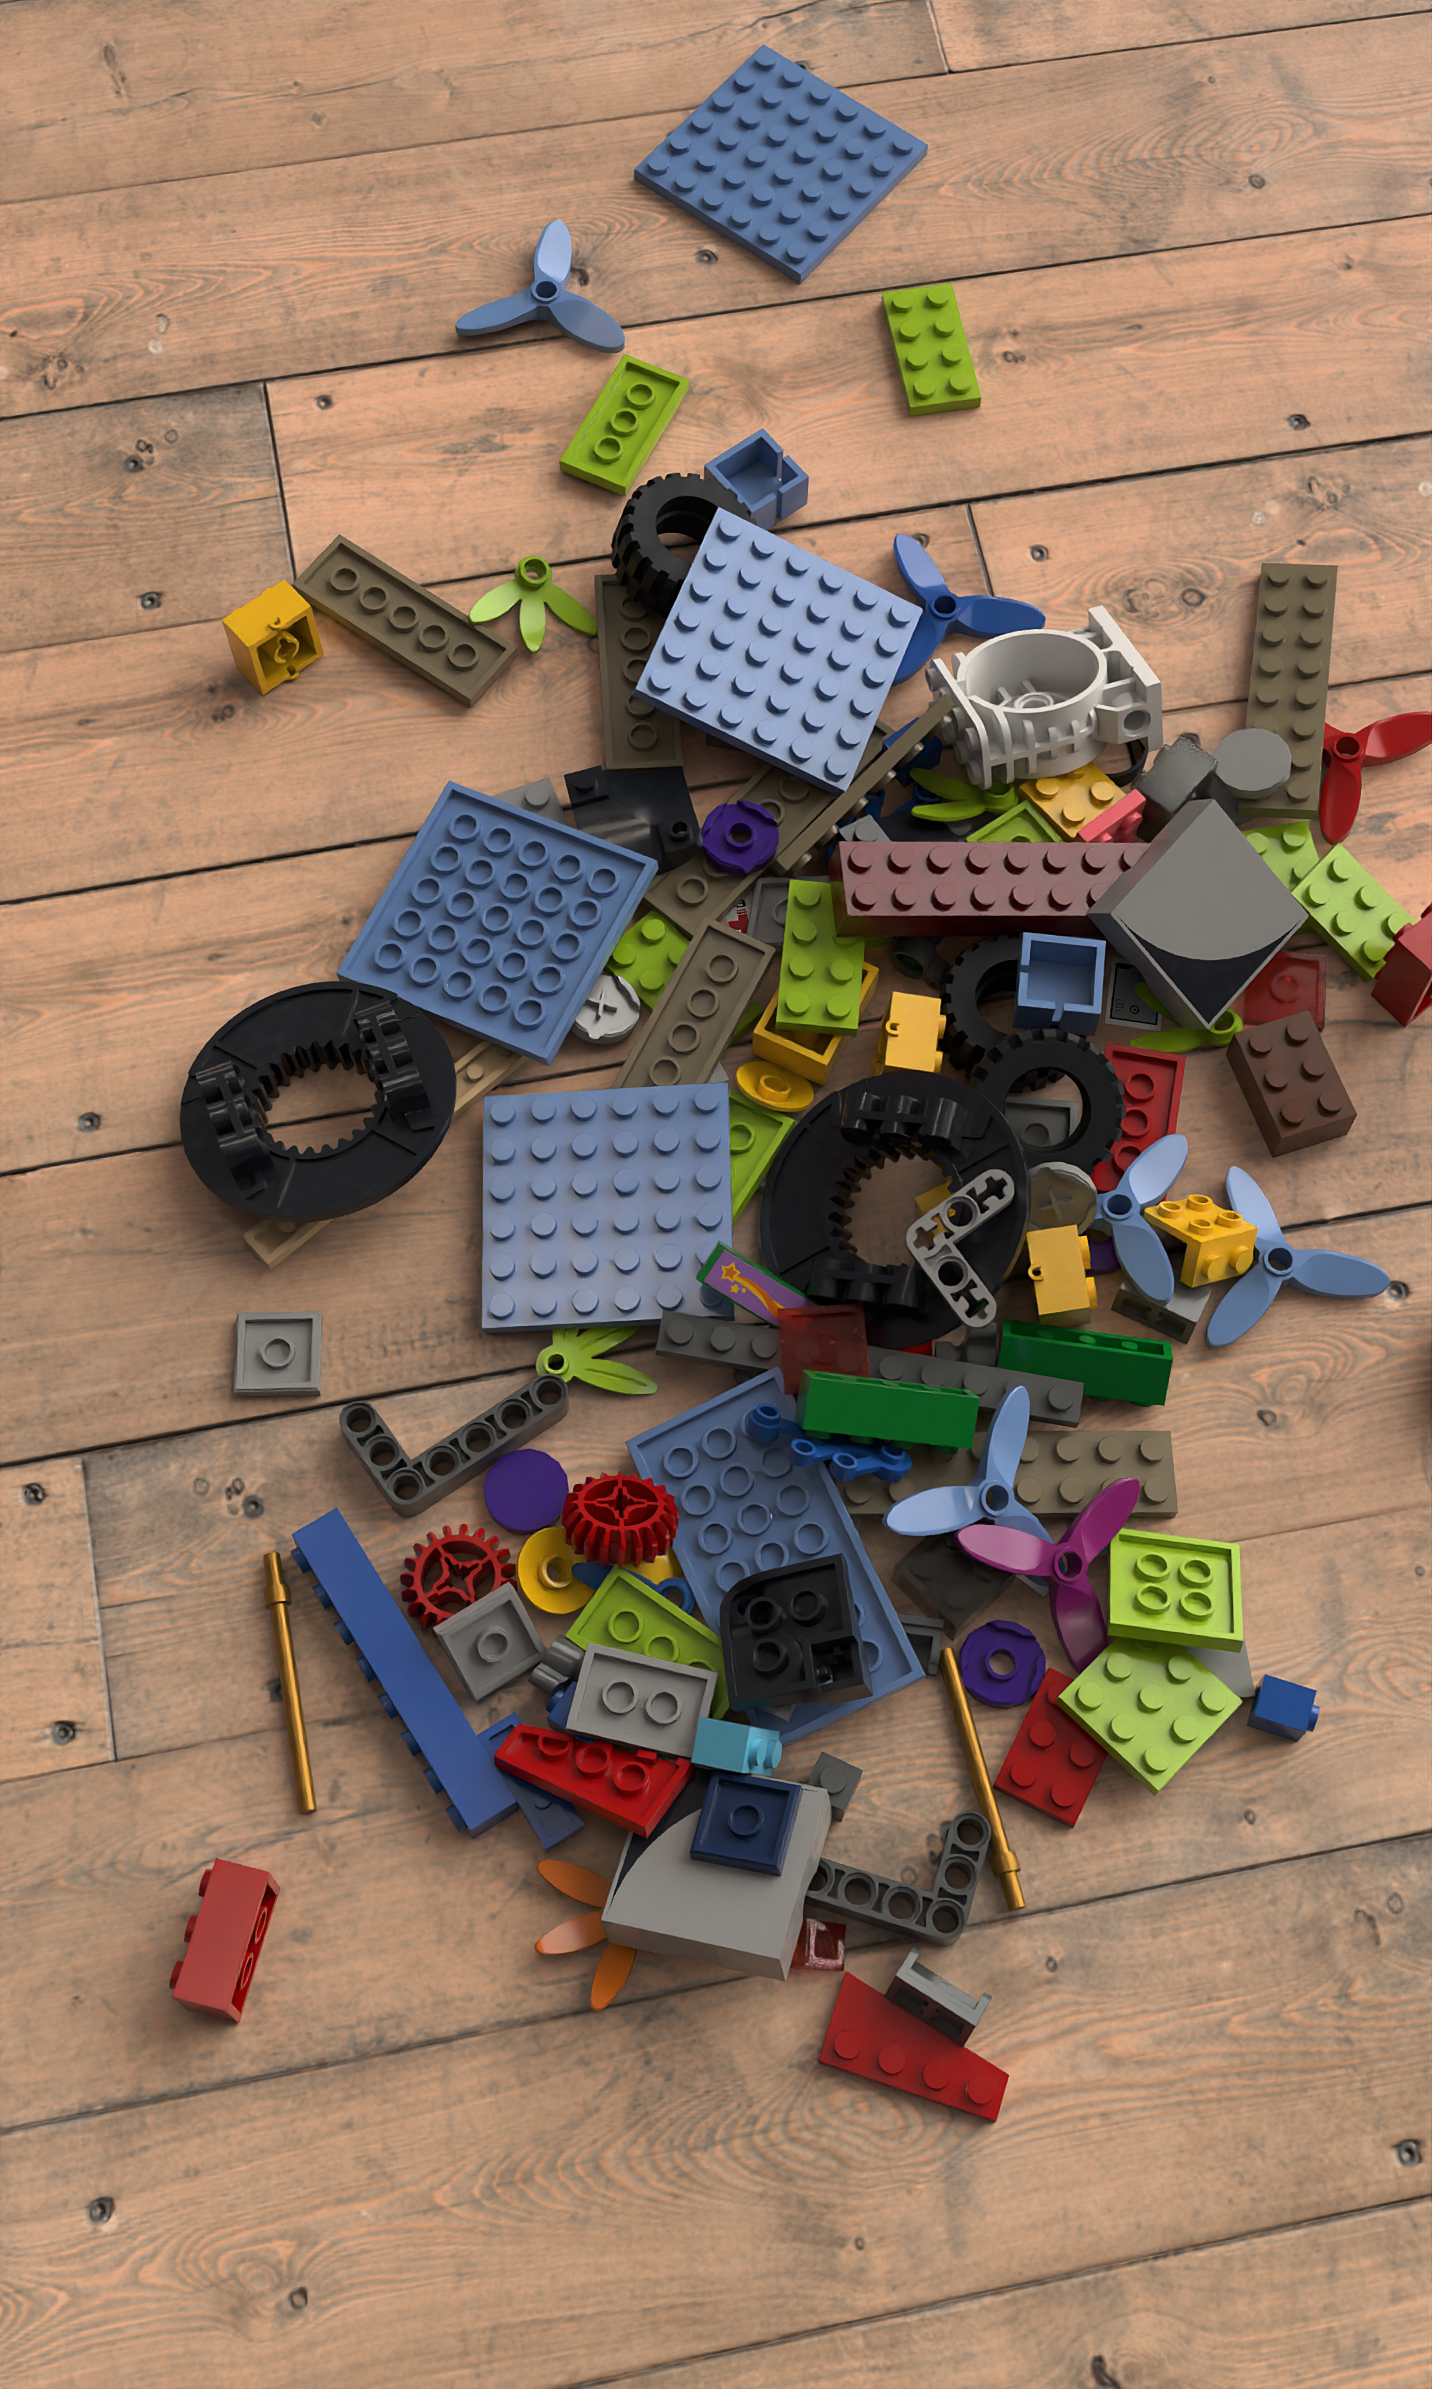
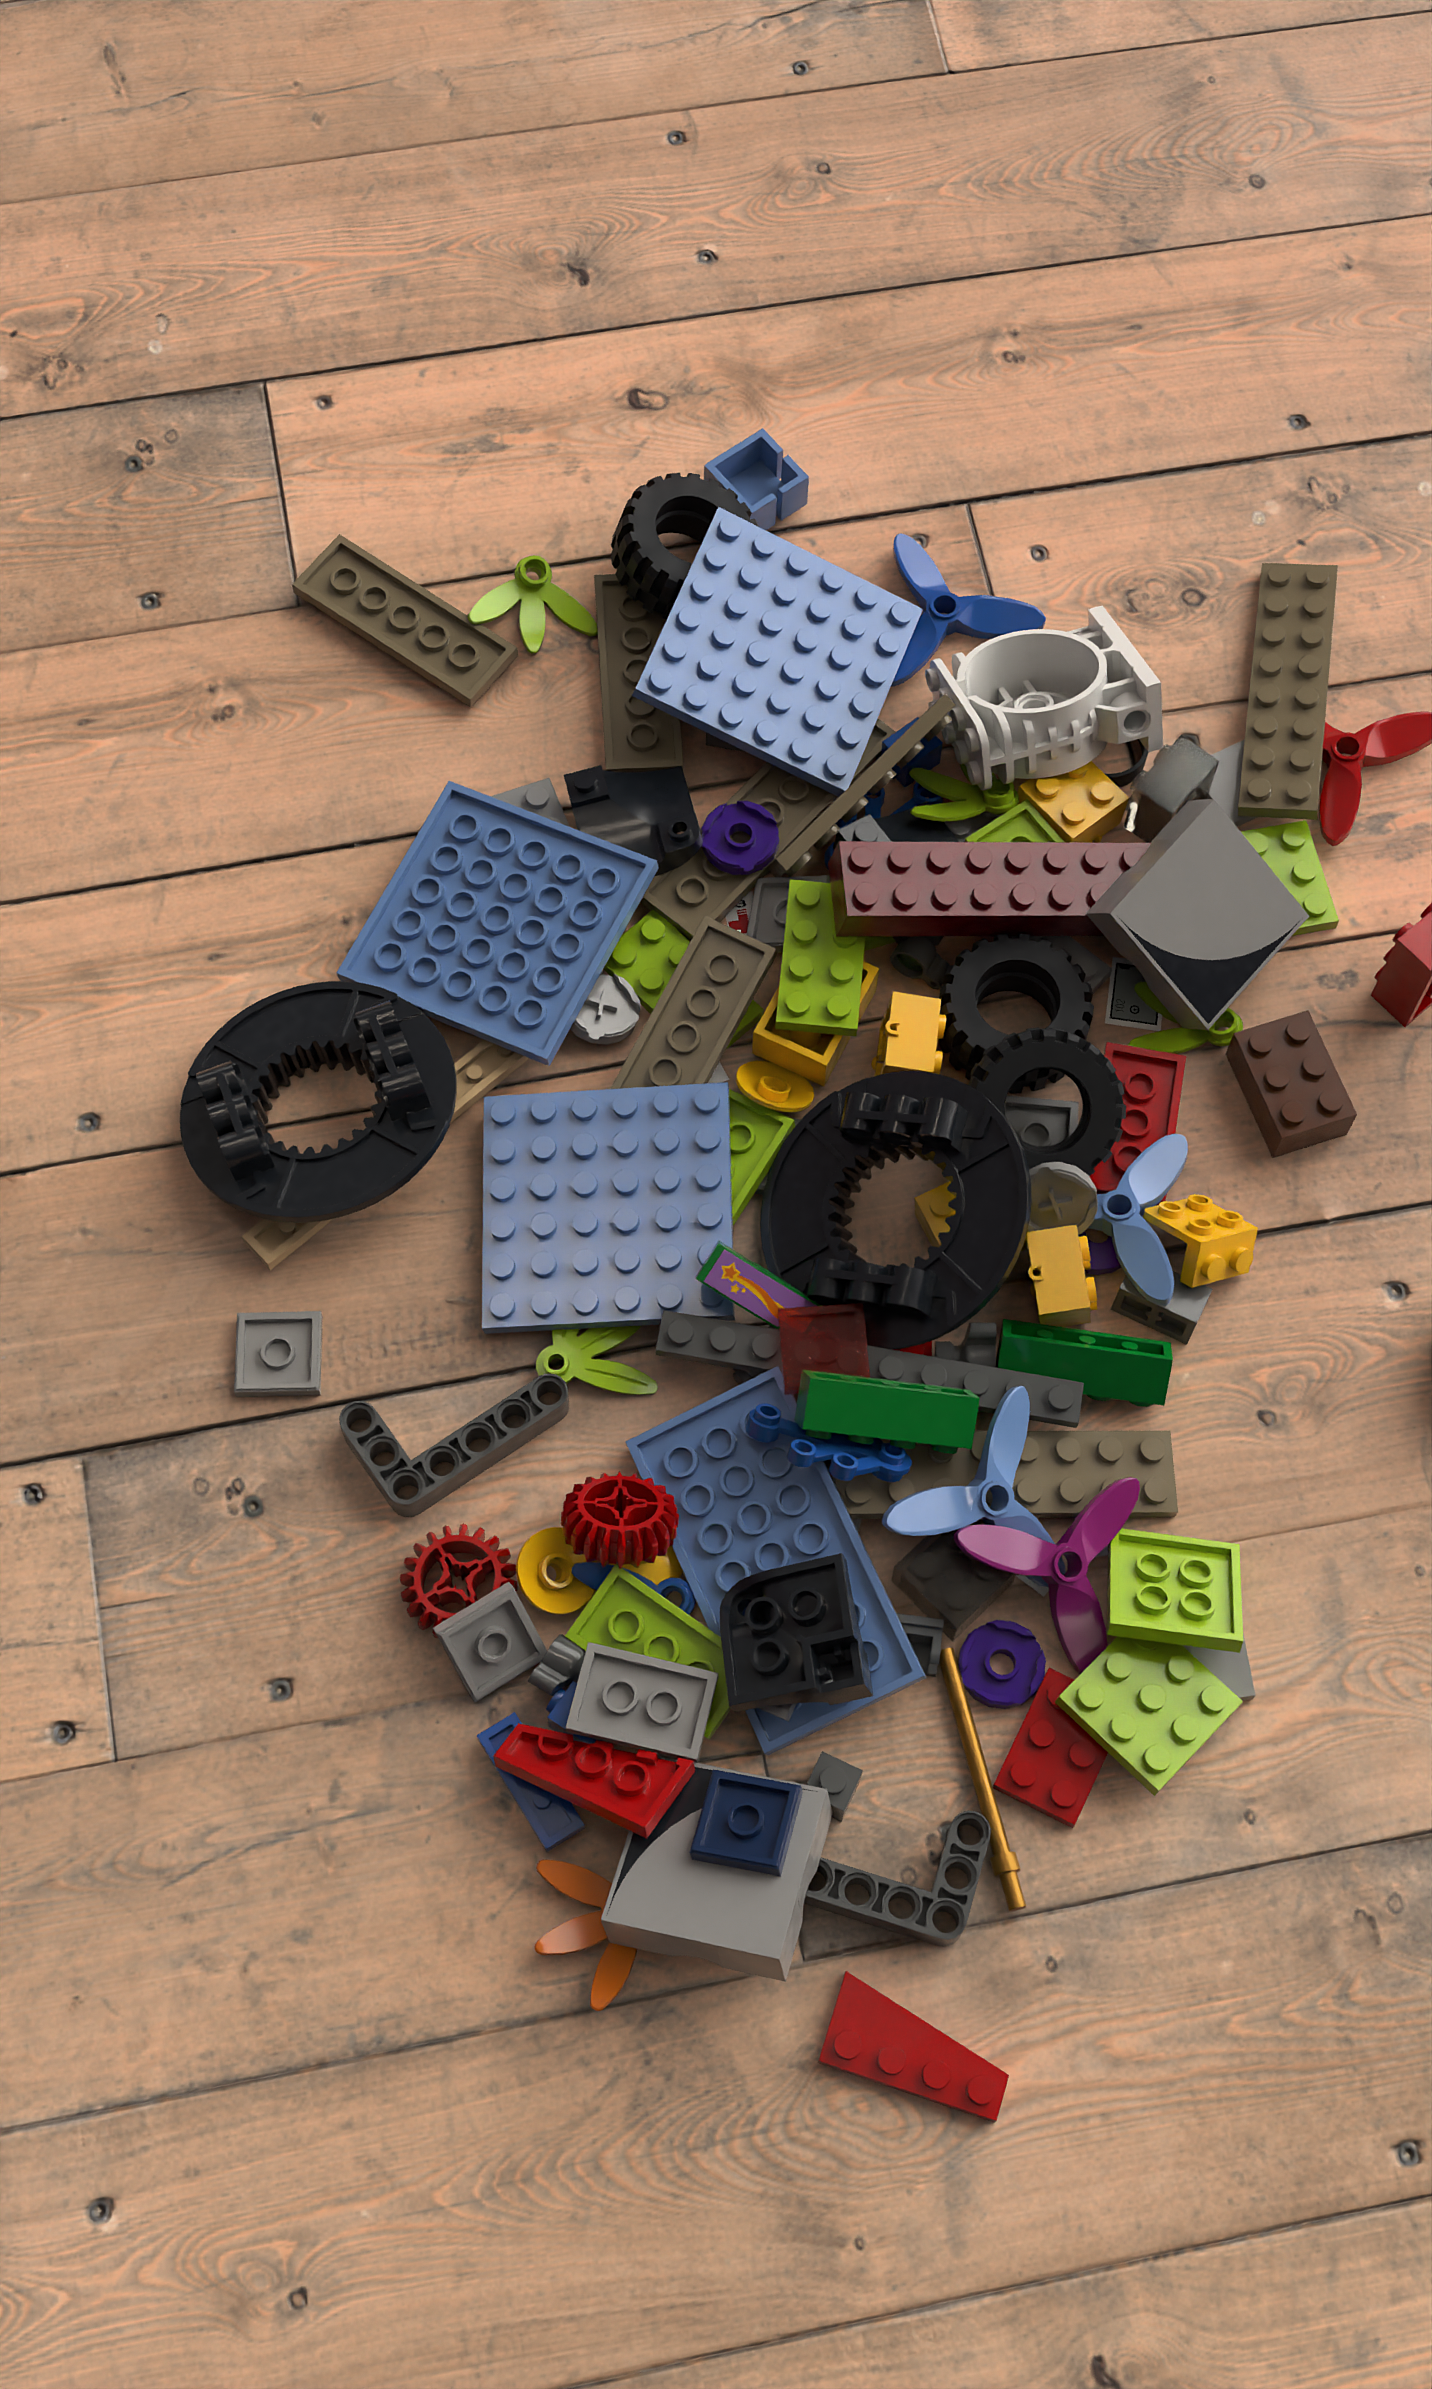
red brick [169,1858,280,2023] -> none
yellow brick [222,579,324,695] -> none
pearl gold bar [263,1552,317,1814] -> none
blue brick [290,1508,519,1839] -> none
medium blue piece [455,220,625,354] -> none
dark purple tile [483,1449,569,1535] -> none
lime plate [559,354,690,496] -> none
medium blue plate [634,44,928,284] -> none
medium azure brick [691,1717,782,1776] -> none
clear red slope [790,1919,846,1972] -> none
lime plate [881,283,982,417] -> none
dark grey hinge [884,1947,992,2047] -> none
light grey beam [906,1169,1014,1330] -> none
medium blue piece [1012,932,1106,1036] -> none
coral plate [1074,789,1146,843] -> none
medium blue piece [1206,1166,1390,1349] -> none
light grey tile [1212,728,1292,799] -> none
clear red tile [1242,951,1327,1033] -> none
blue brick [1246,1674,1320,1742] -> none
lime plate [1290,843,1417,982] -> none

